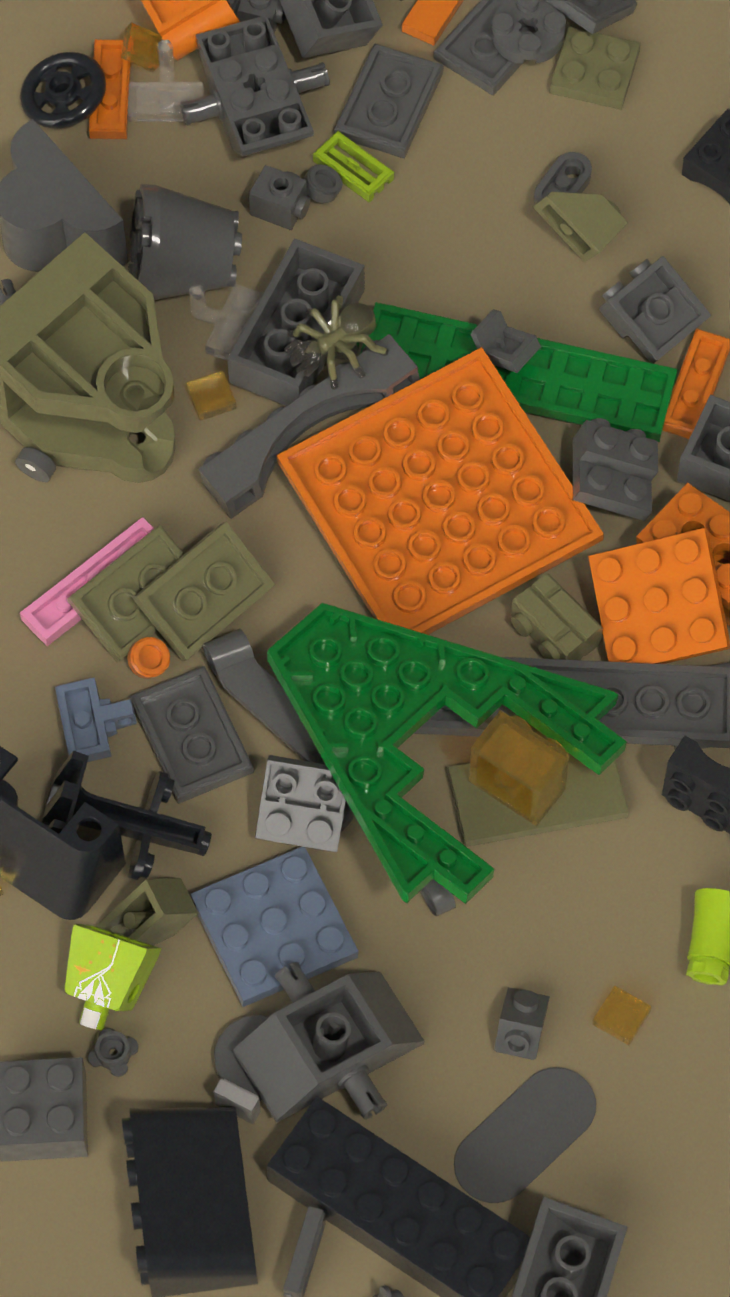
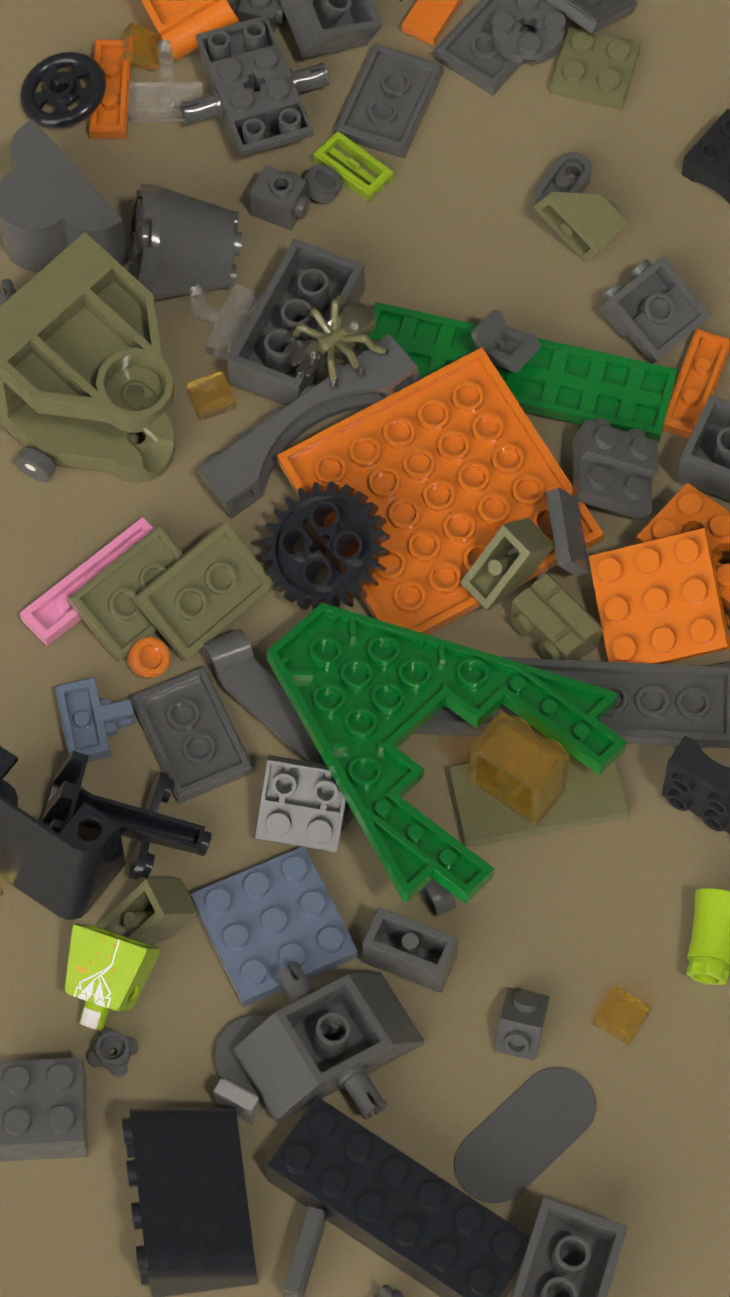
none -> black gear [262,481,391,610]
none -> dark grey brick [363,907,458,993]
none -> olive slope [460,518,554,610]
none -> dark grey tile [546,488,590,577]

